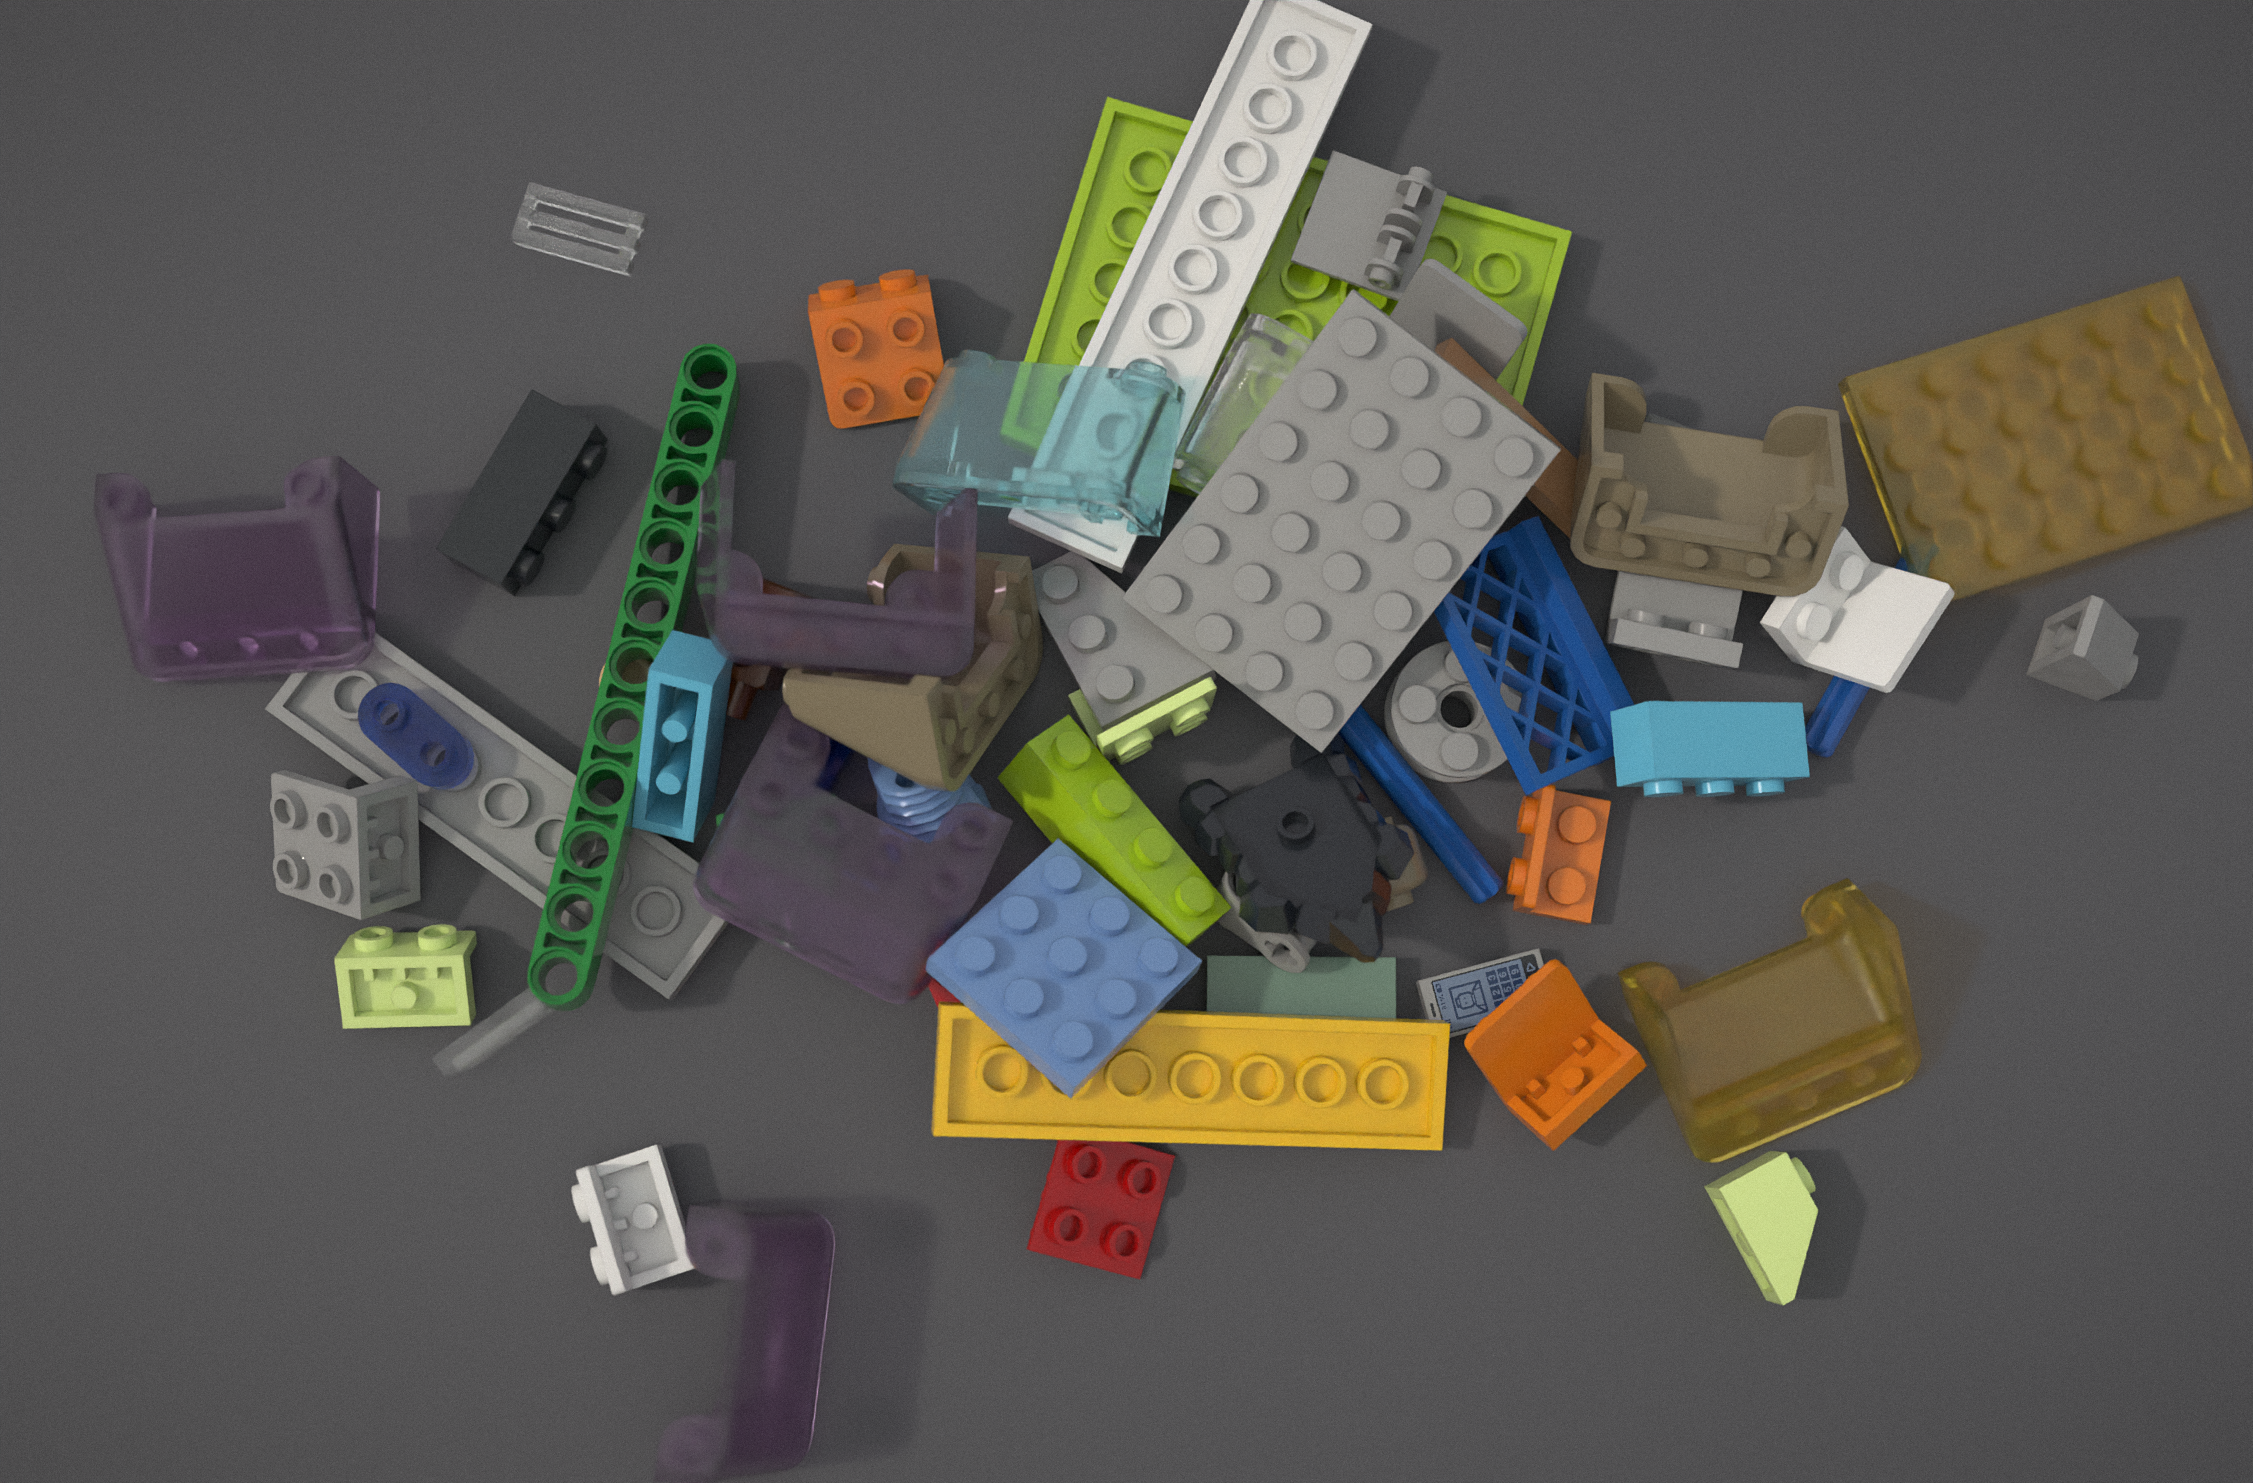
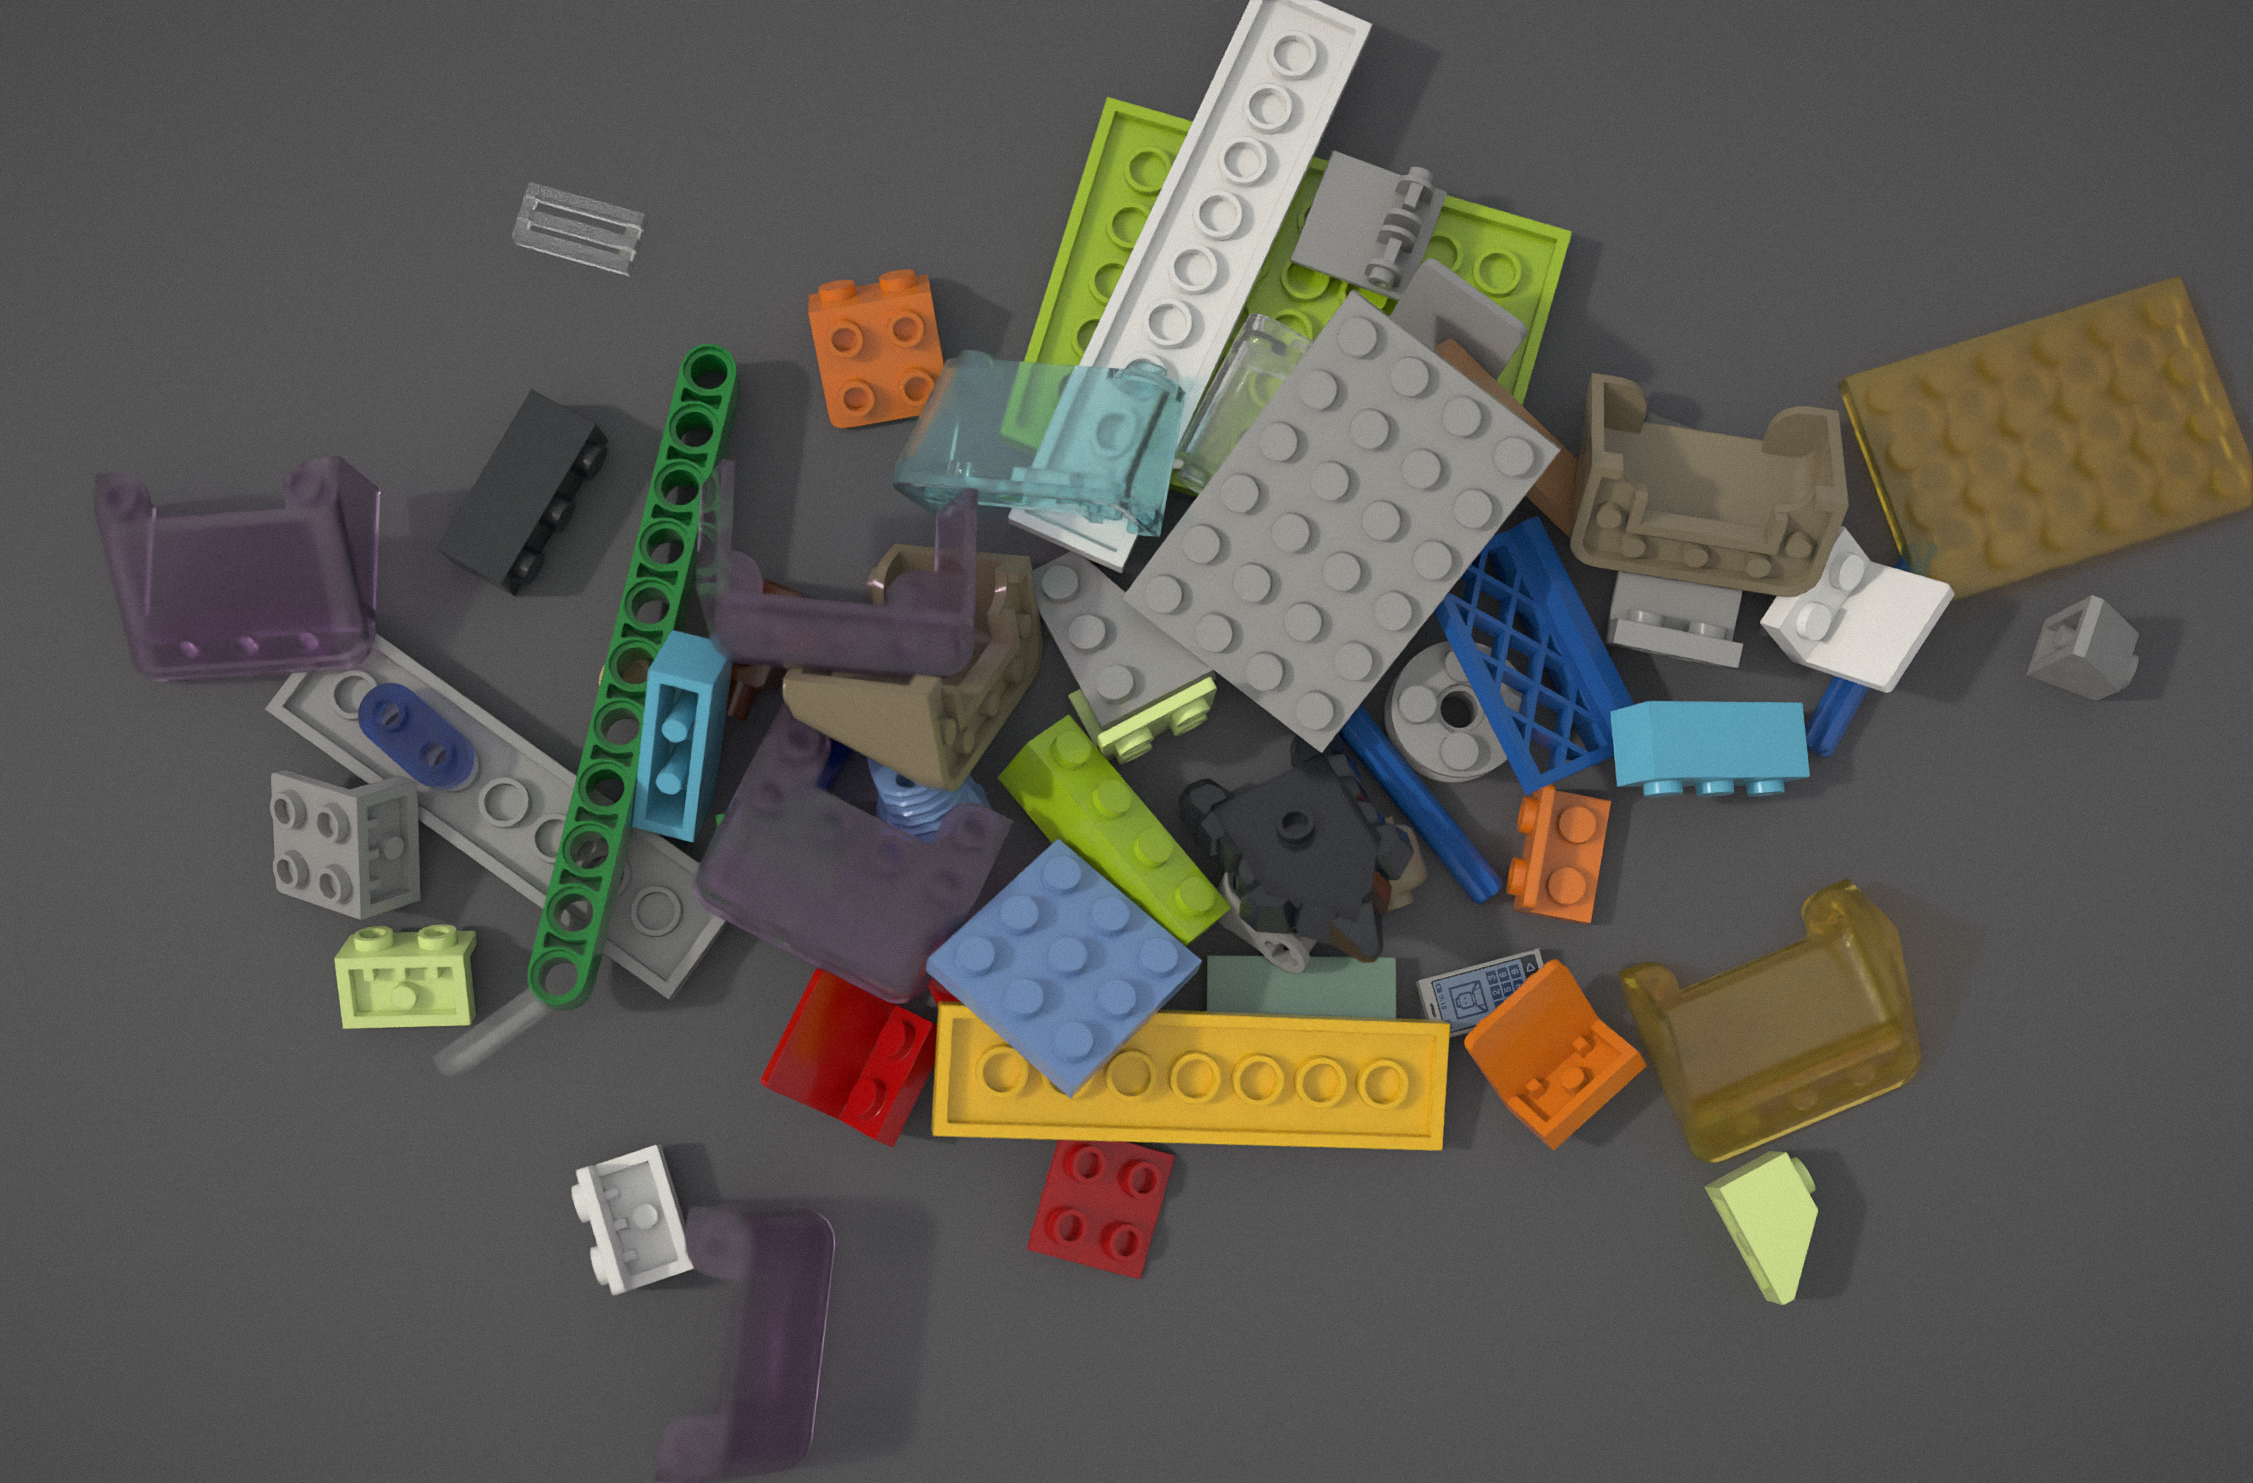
none -> red bracket [760,968,937,1148]

